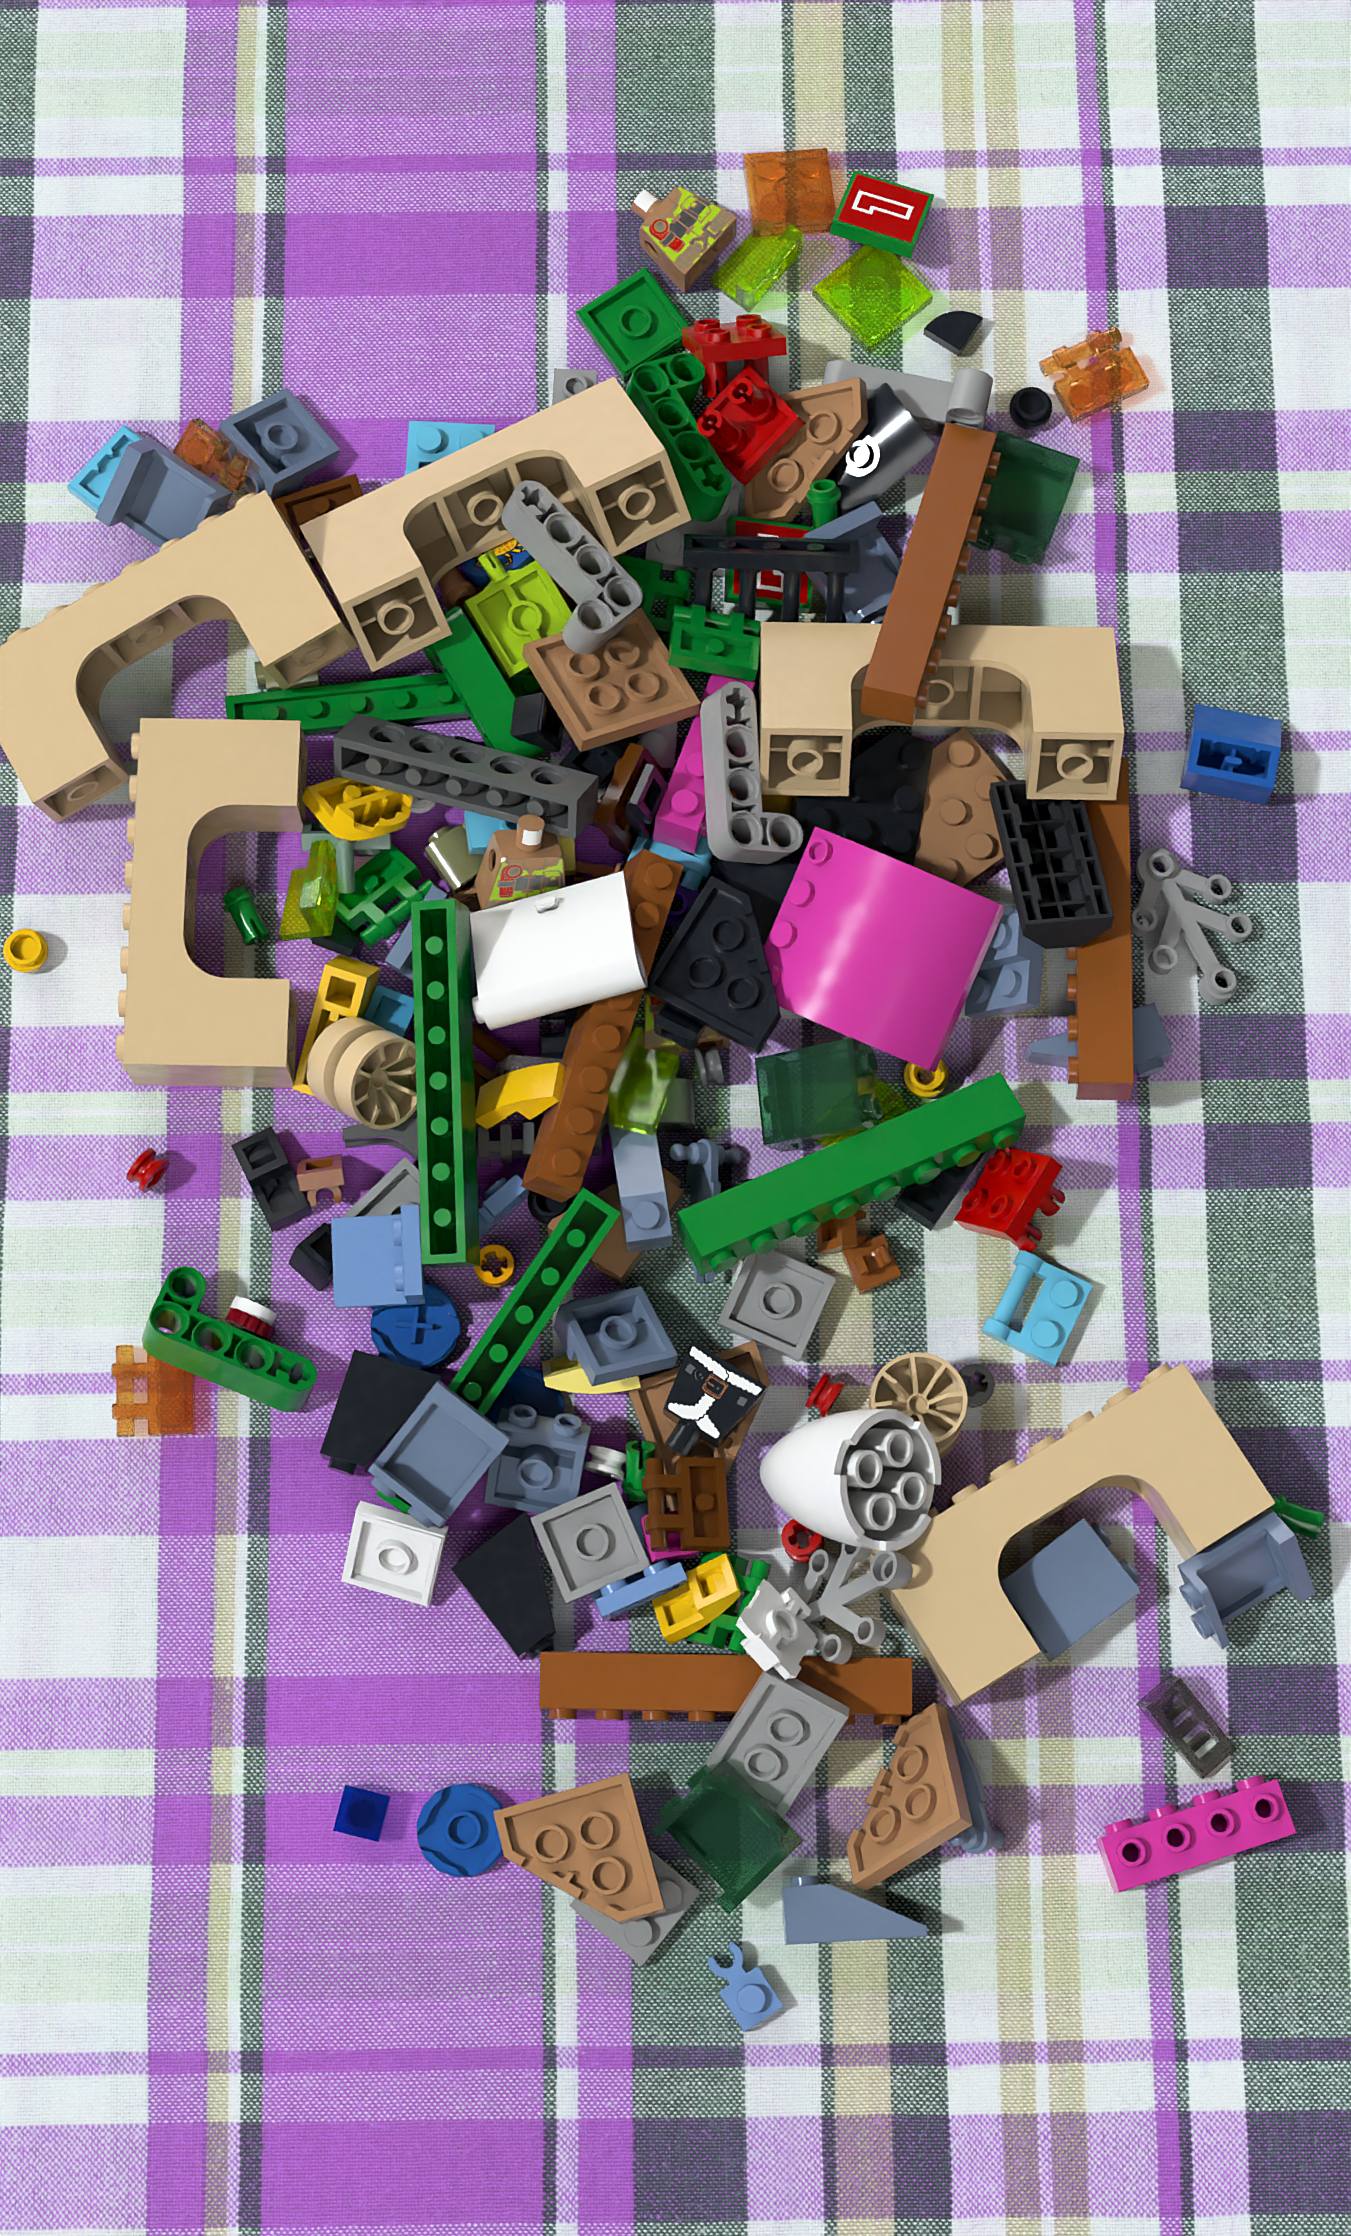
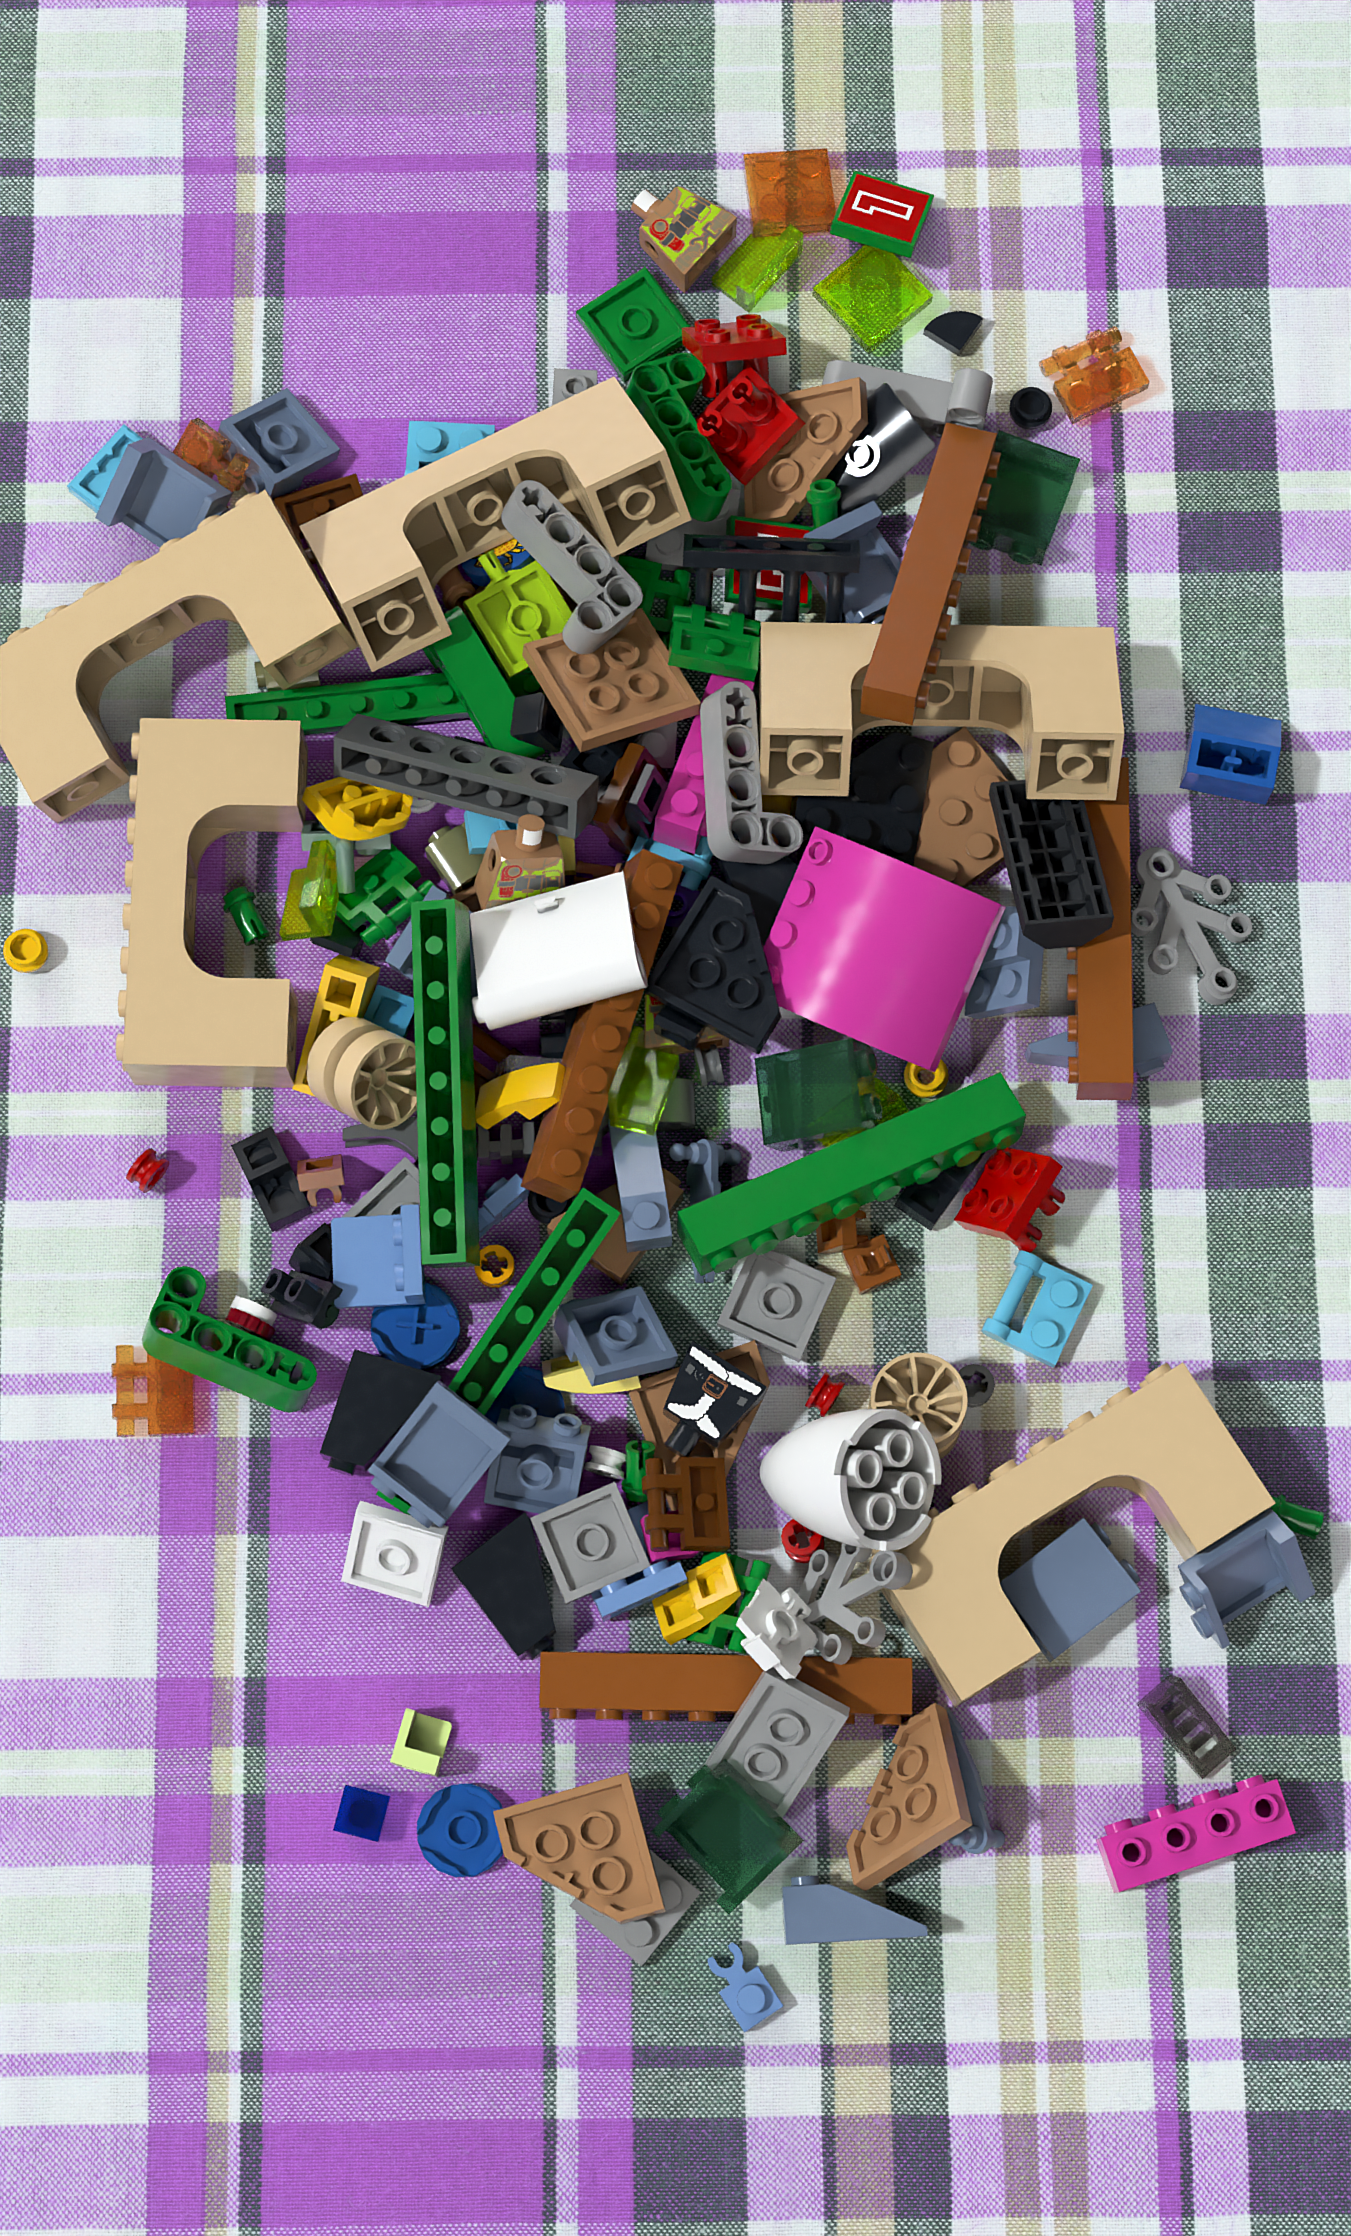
none -> black hips [261,1268,343,1330]
none -> yellowish green panel [390,1708,452,1777]

